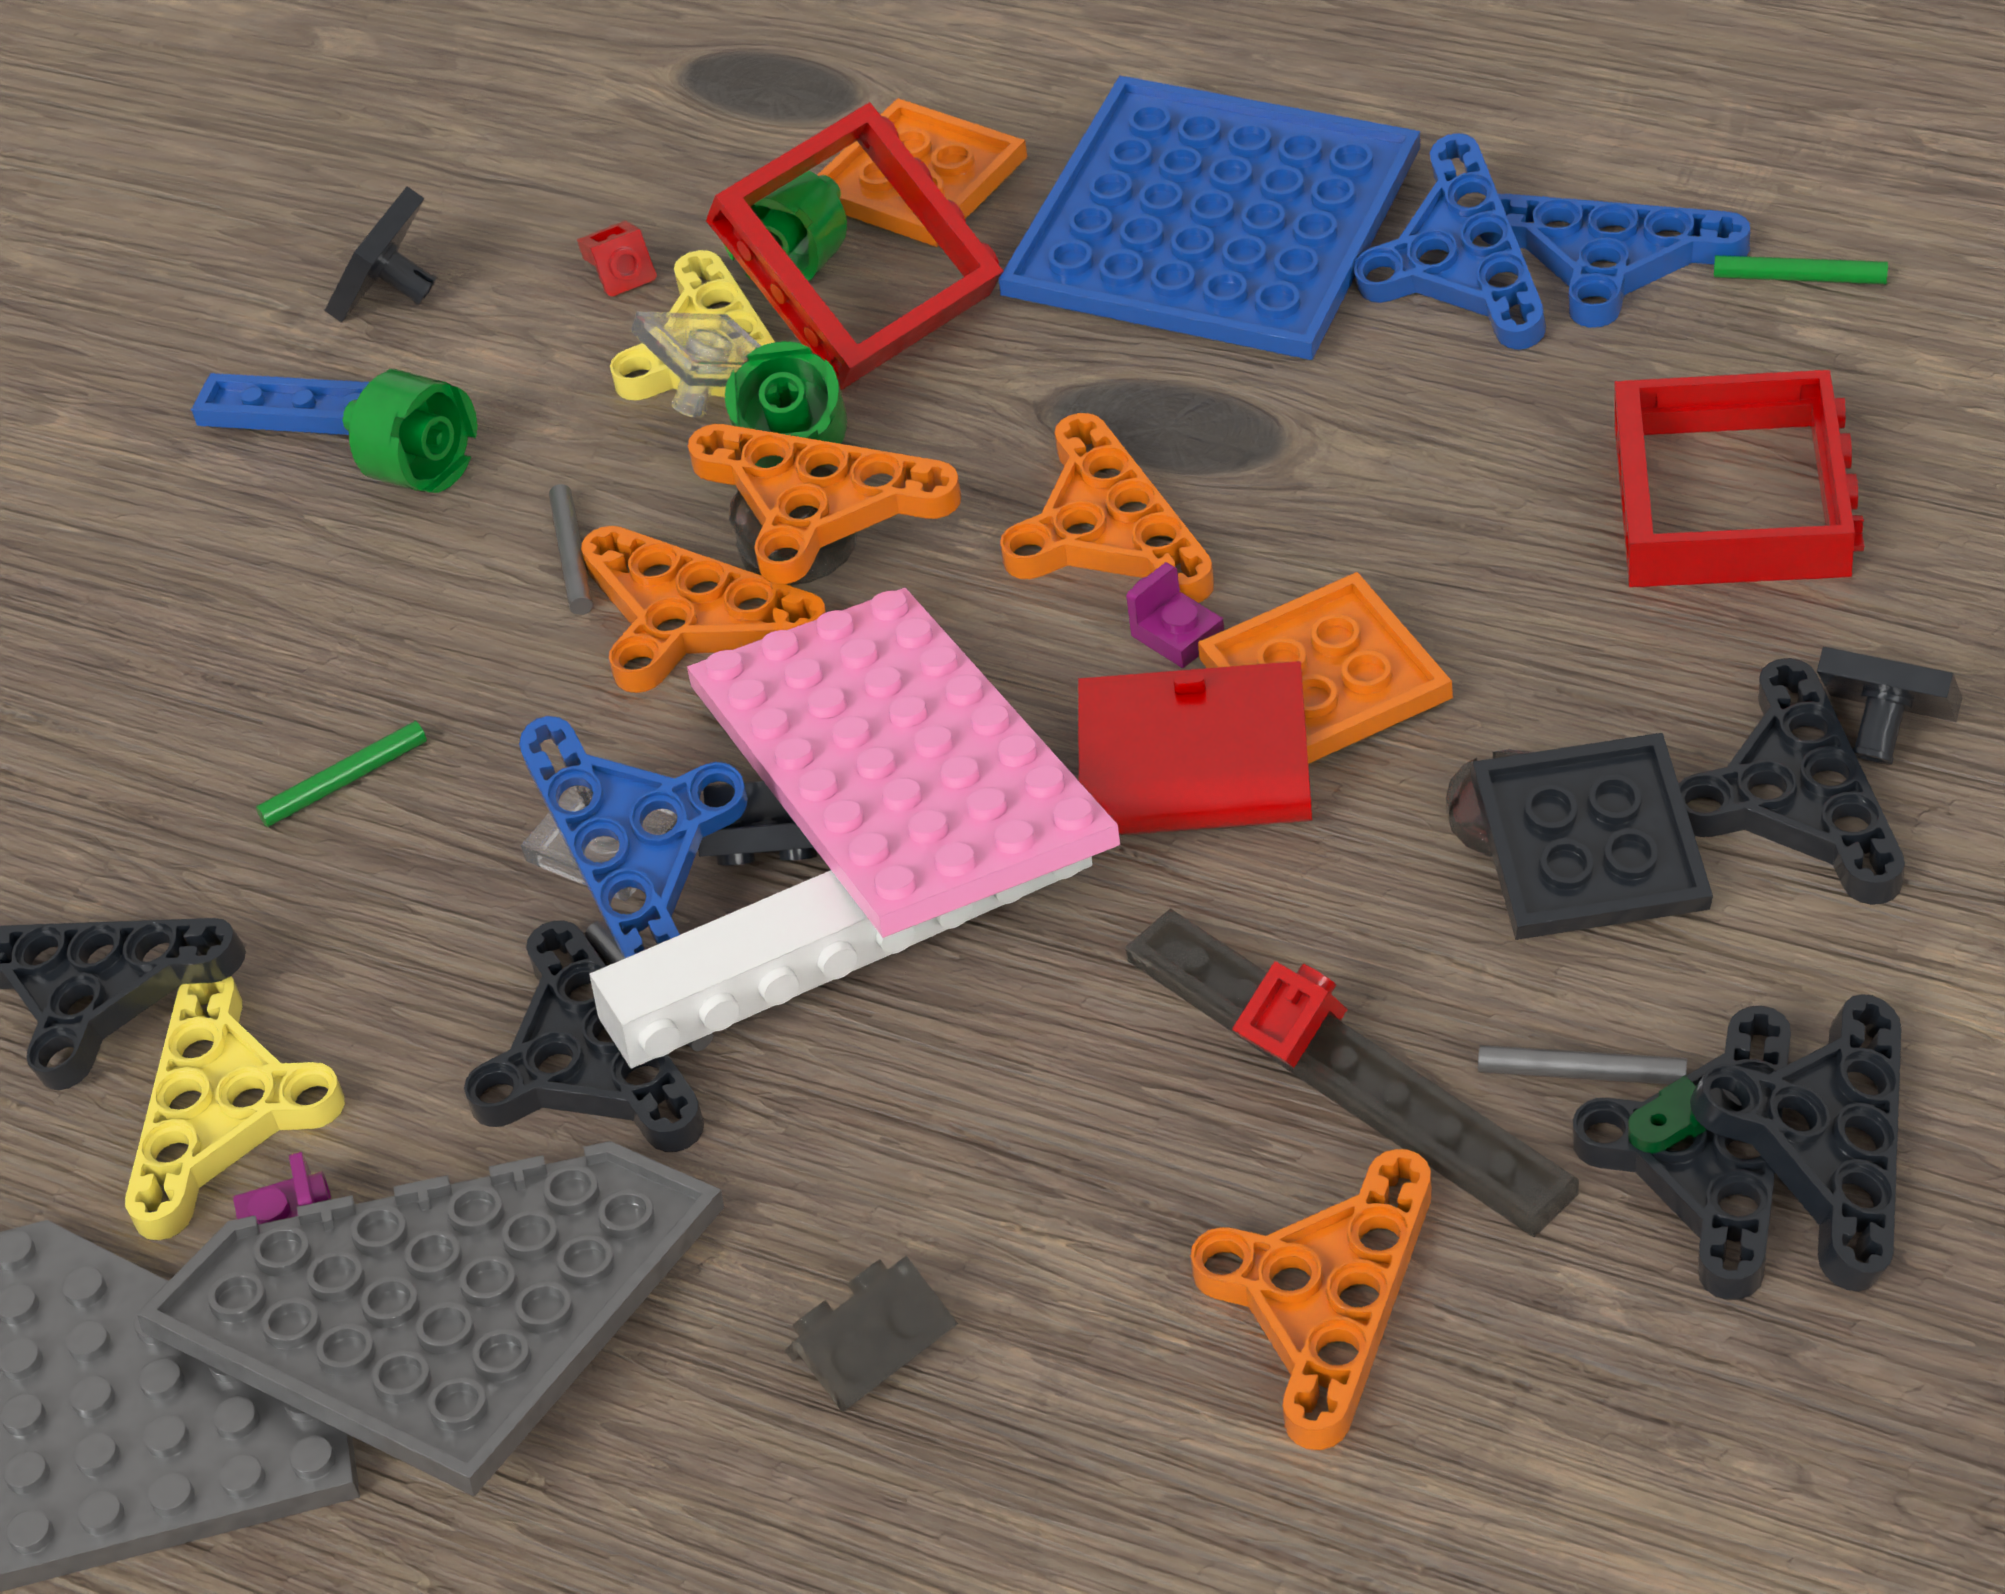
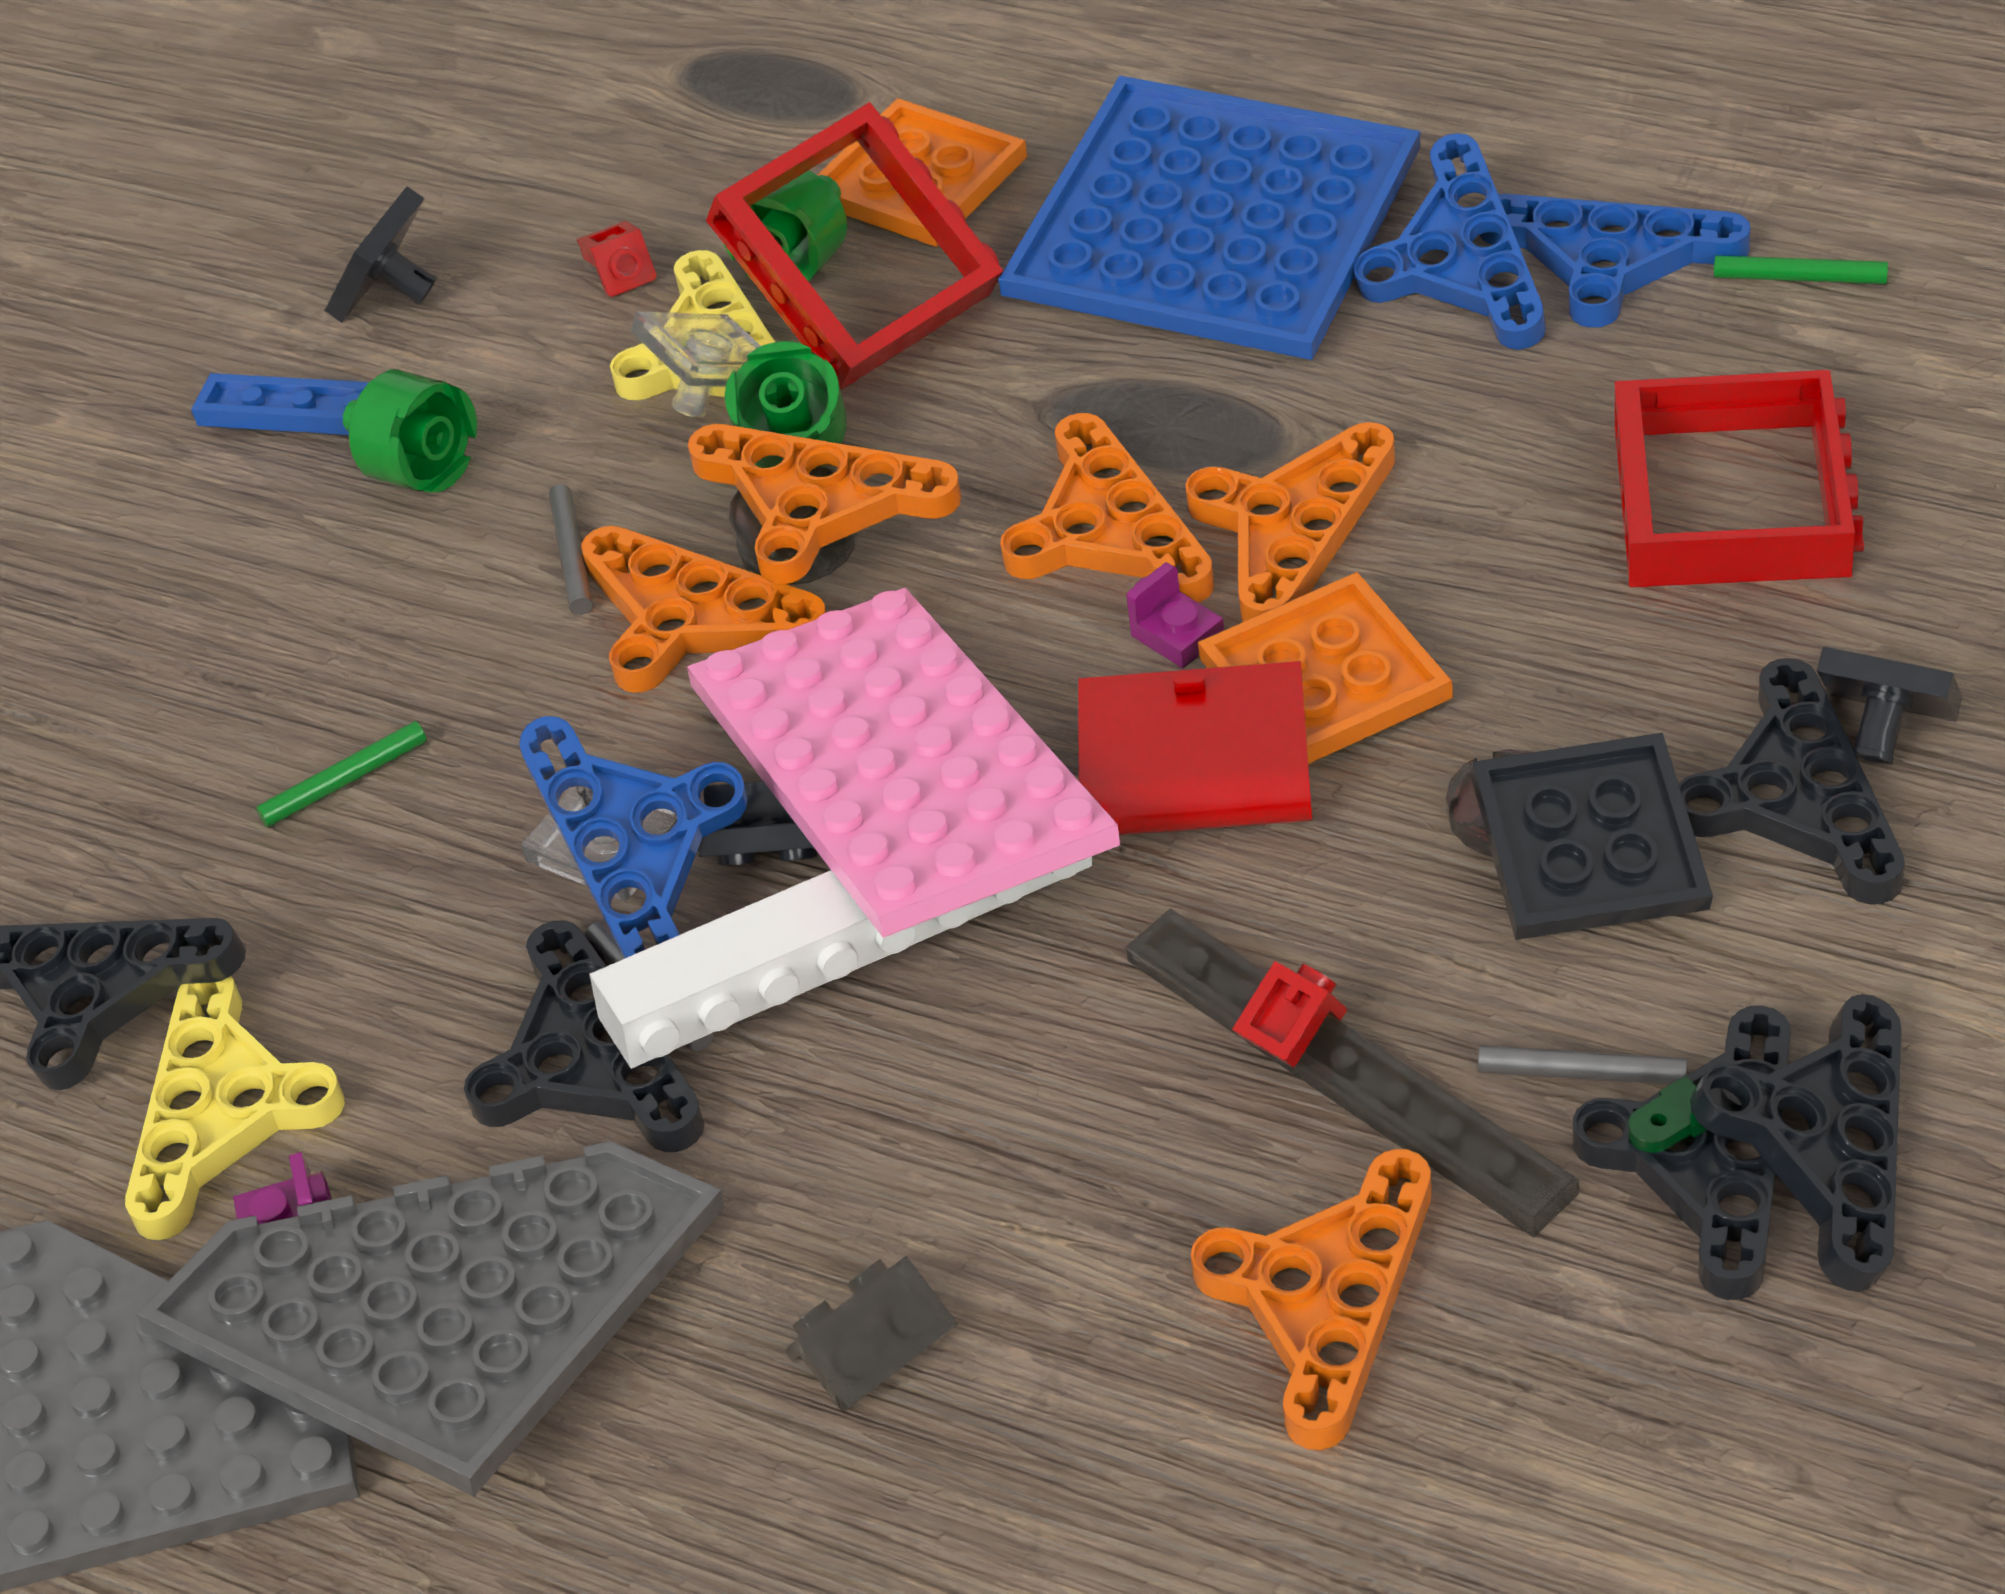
none -> orange beam [1185,422,1395,622]

